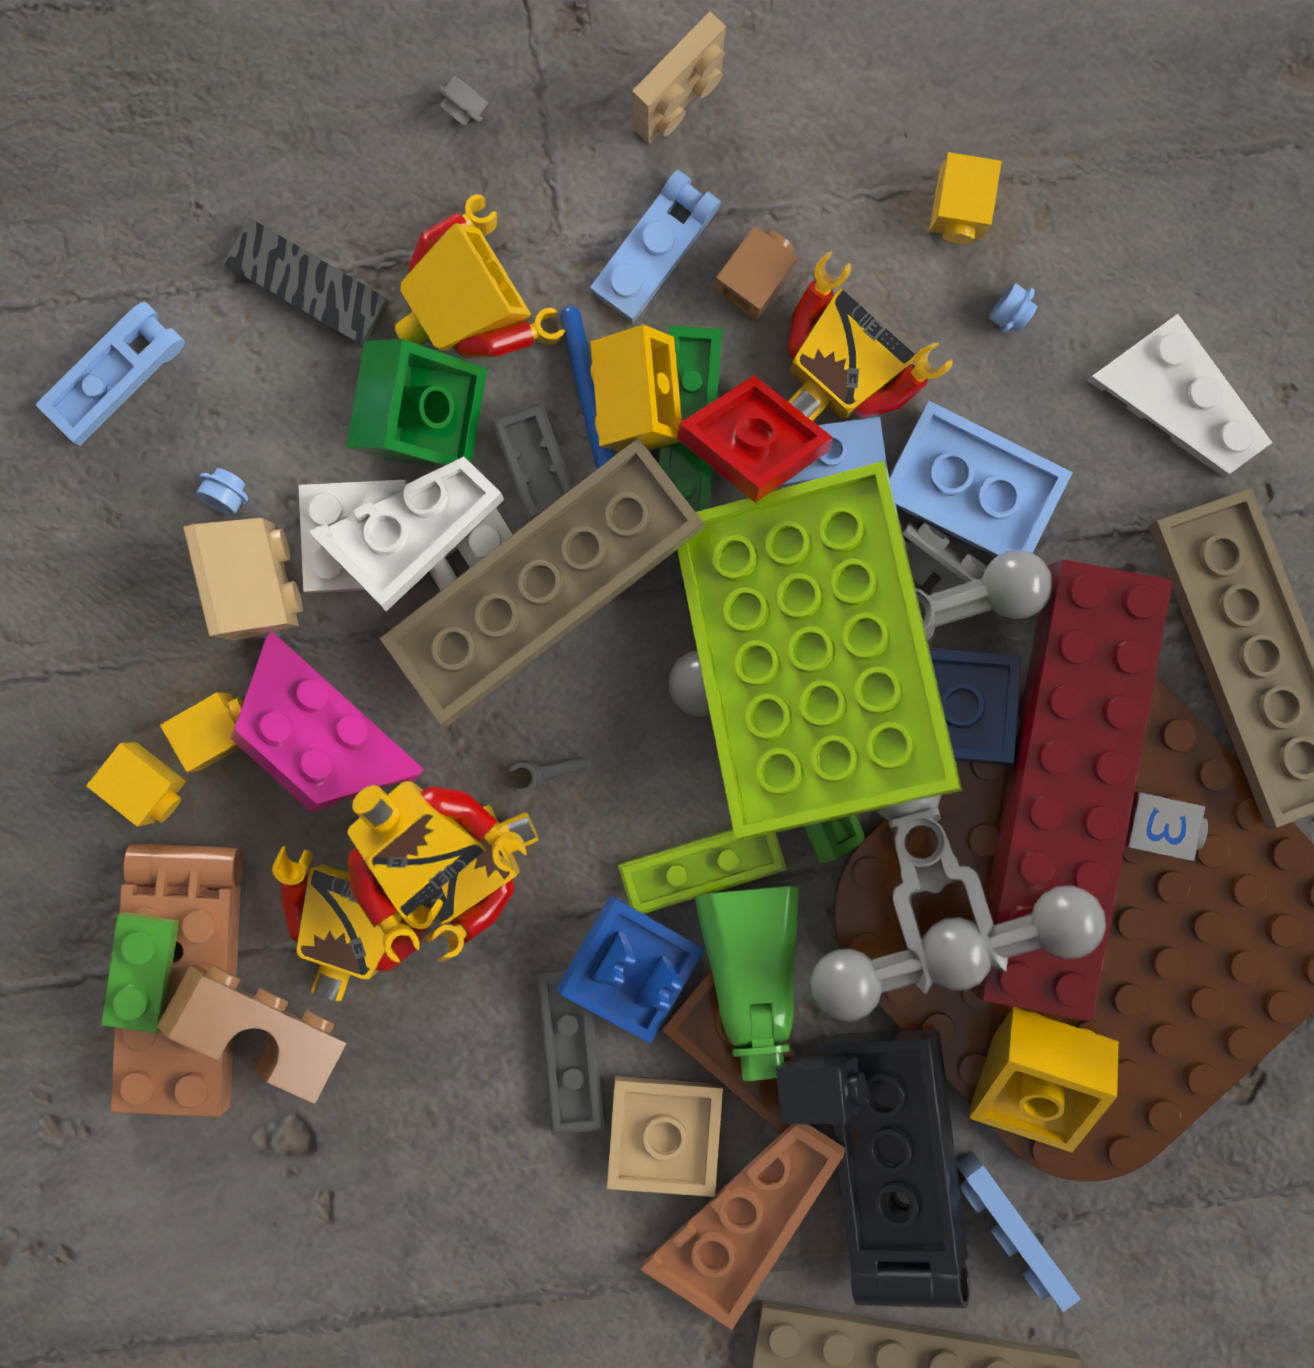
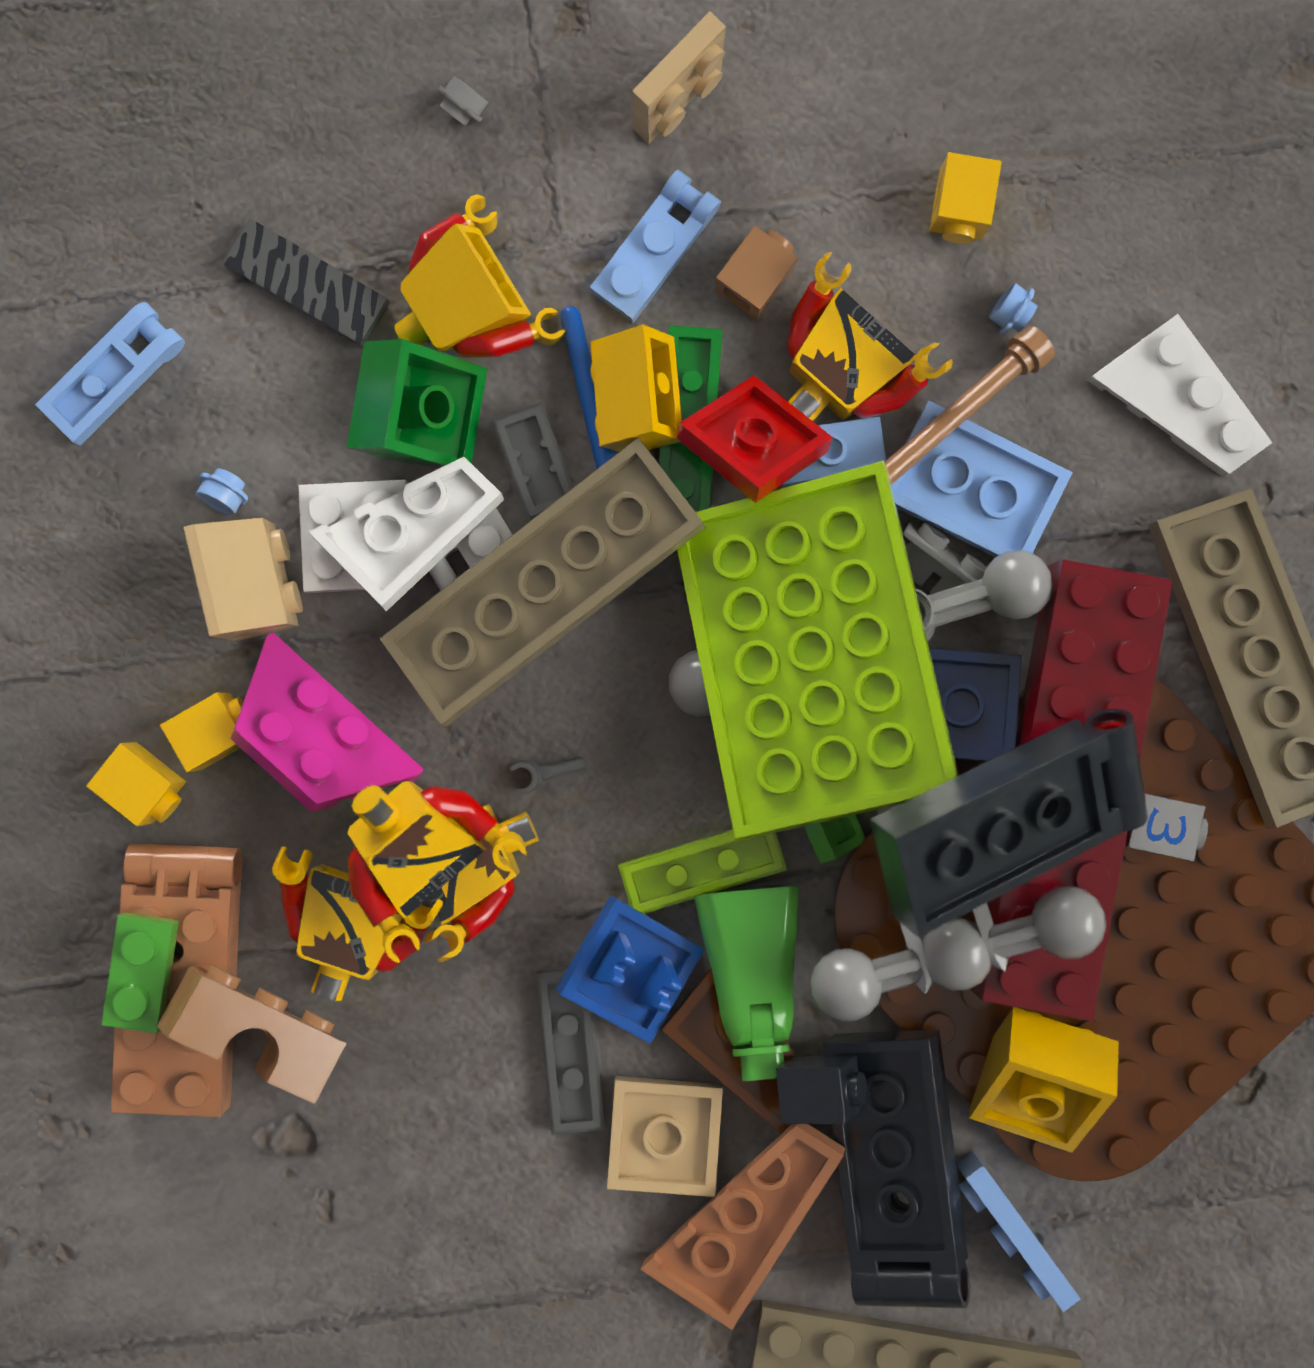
none -> black hinge [870,709,1148,938]
none -> medium nougat piece [885,325,1055,485]

